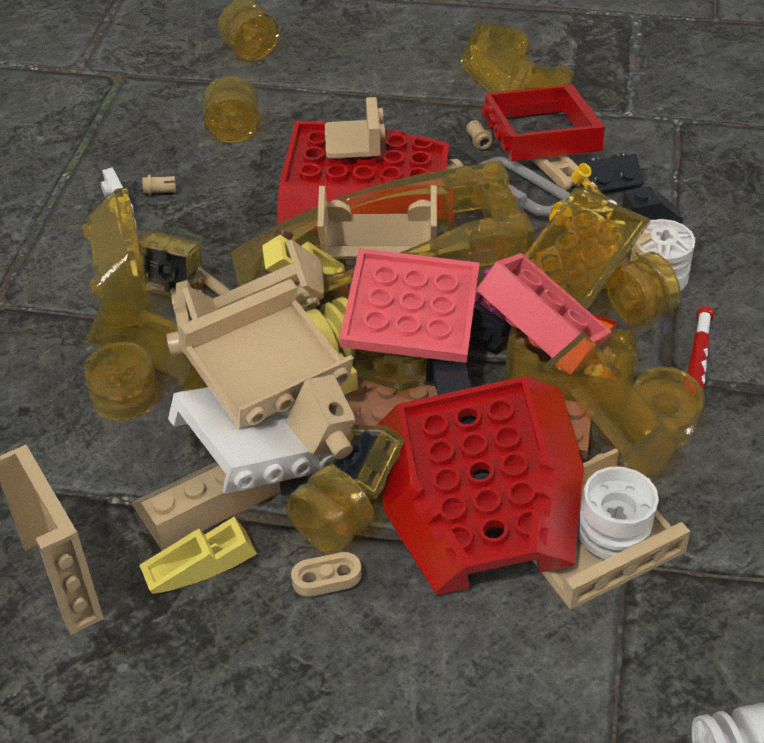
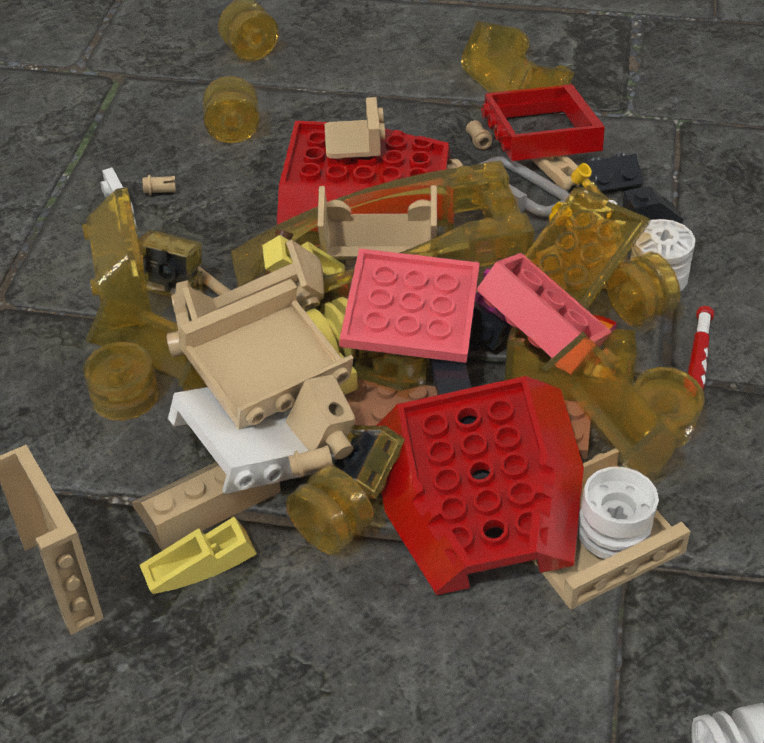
tan plate [291,552,361,597] -> none
none -> tan pin [288,445,333,477]

